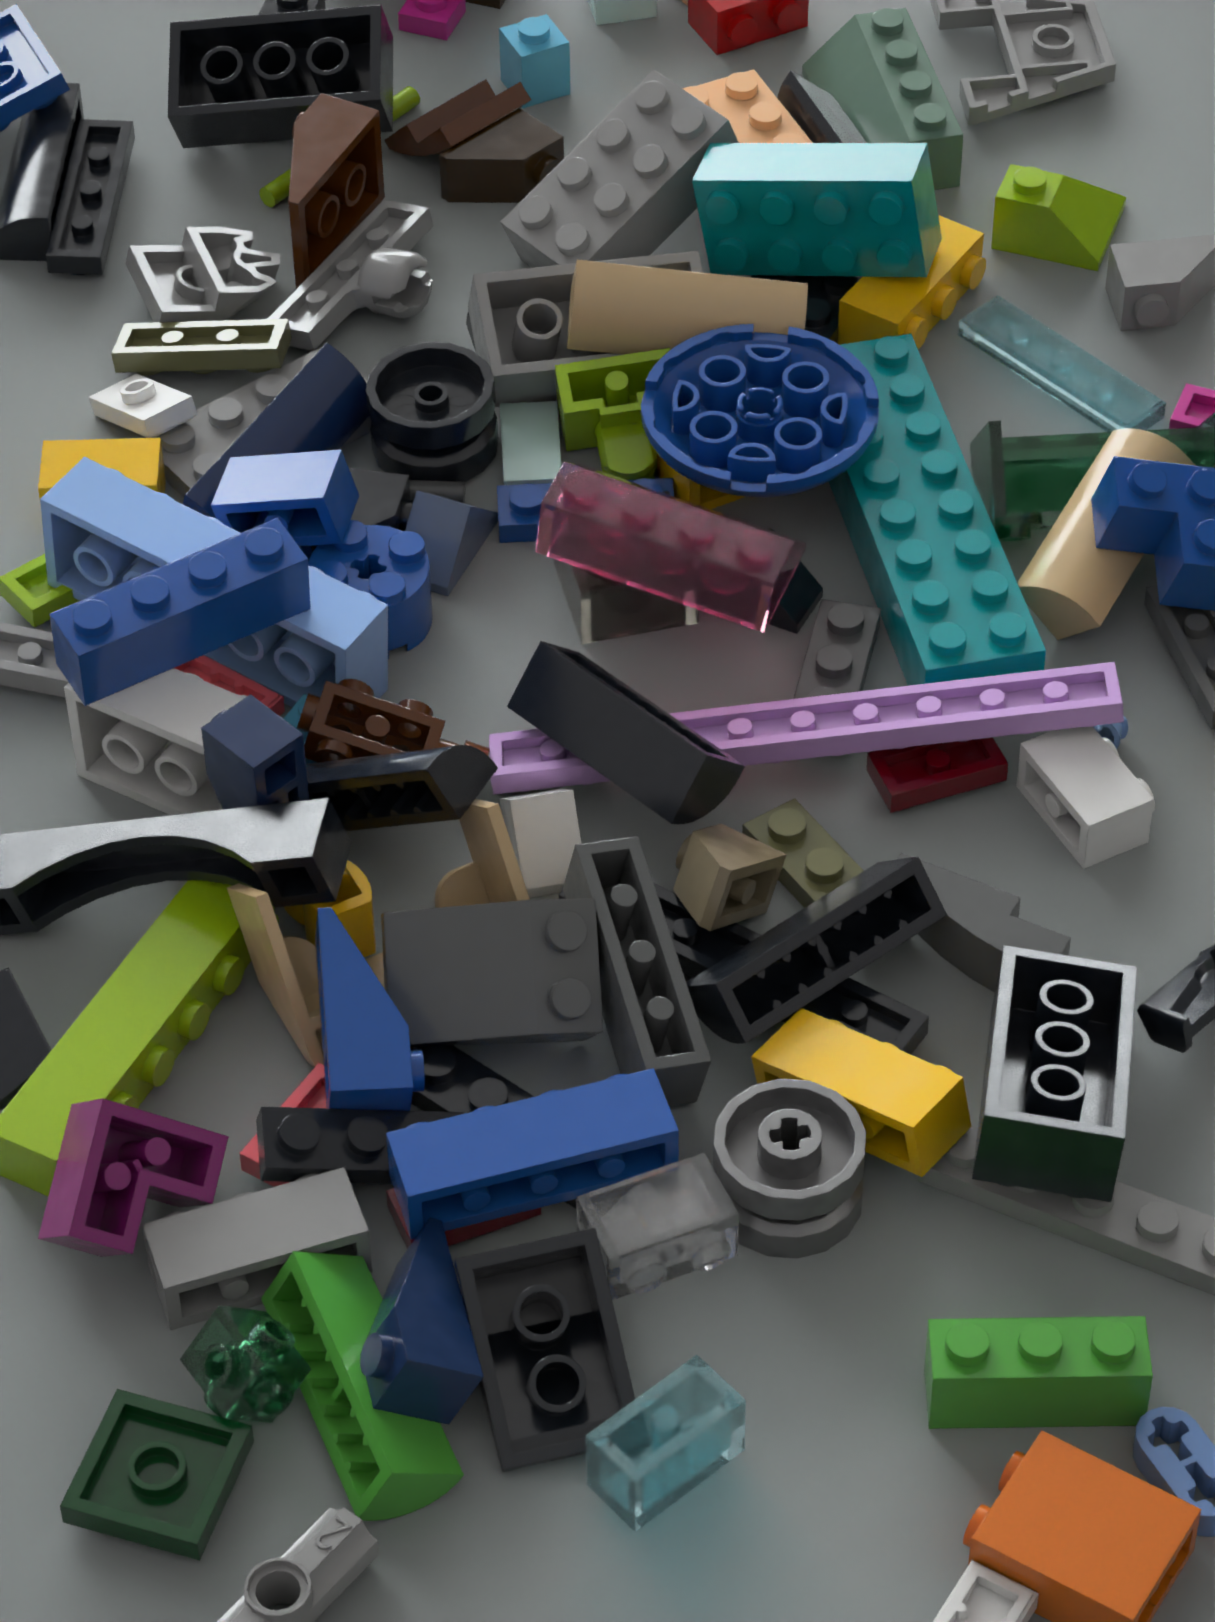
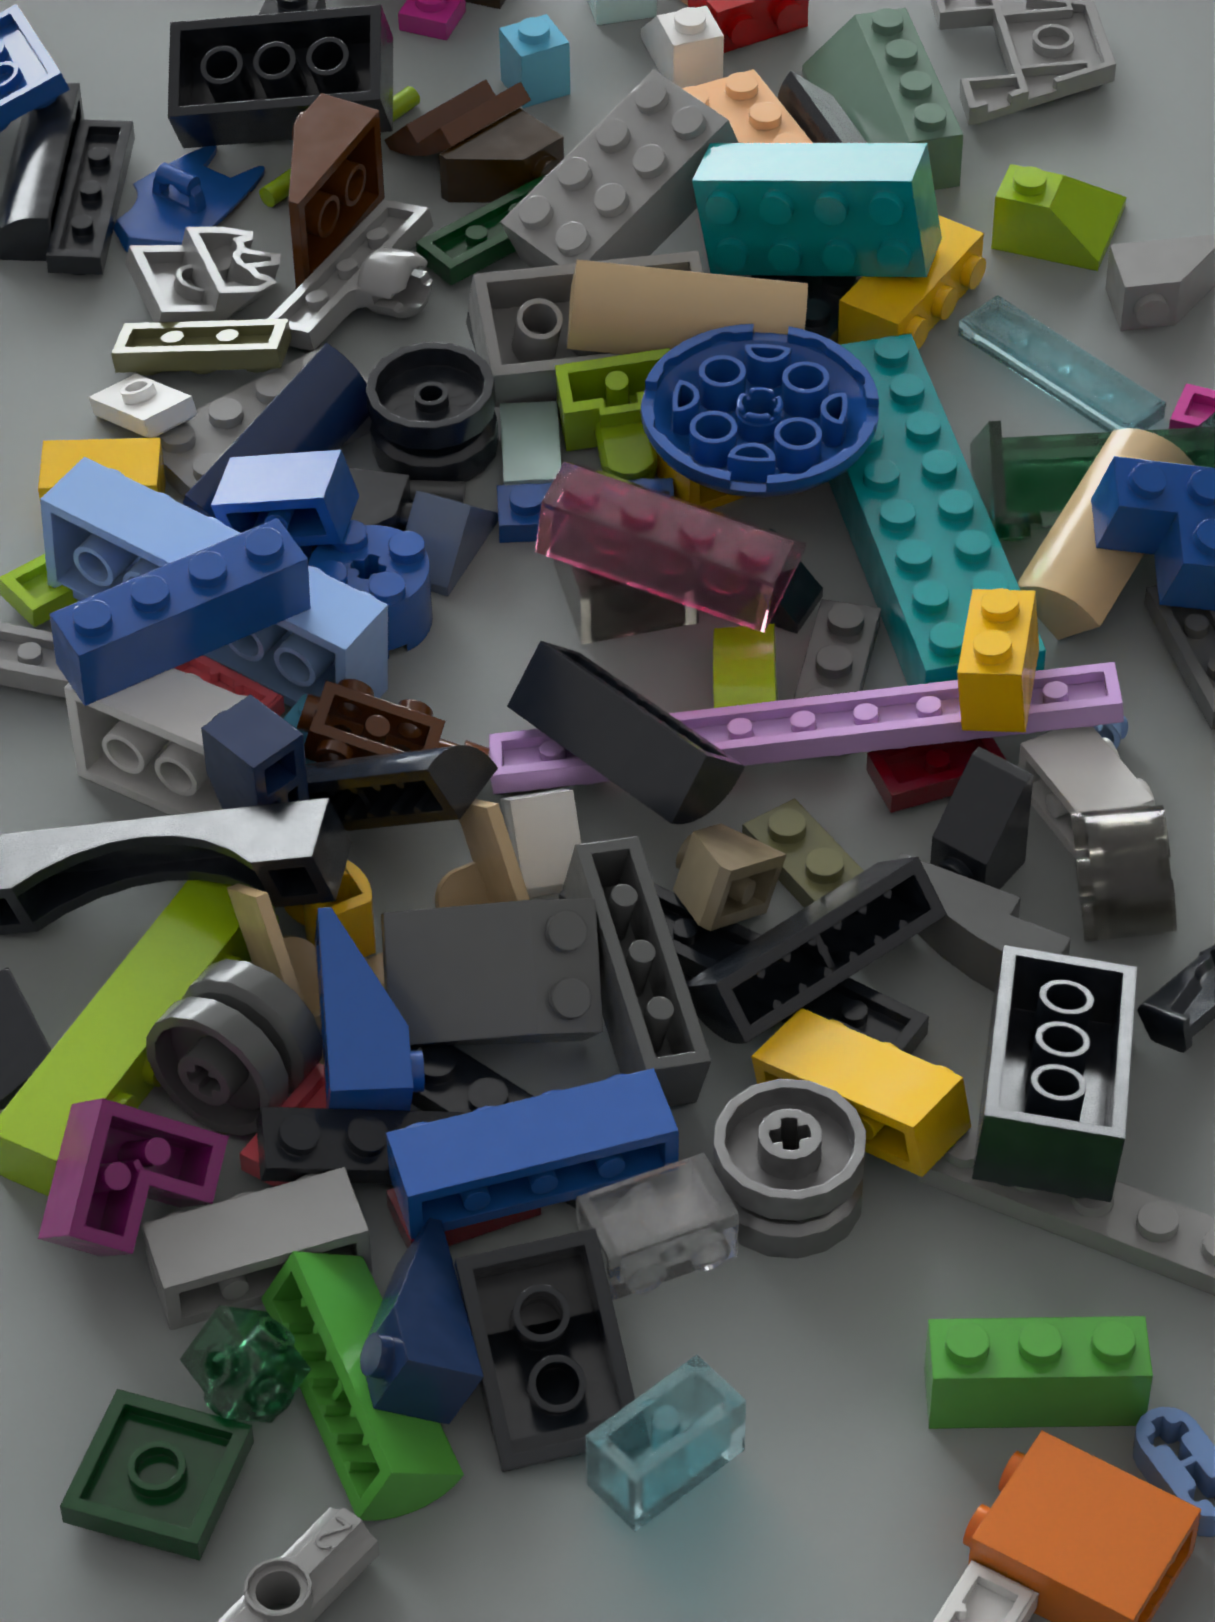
none -> blue shield [114,146,265,252]
none -> dark grey wheel [146,959,322,1136]
none -> dark green plate [416,175,546,286]
none -> white slope [641,6,724,88]
none -> lime slope [713,624,778,708]
none -> black slope [930,747,1034,889]
none -> yellow brick [957,588,1039,733]
none -> clear smoke brick [1071,804,1177,942]

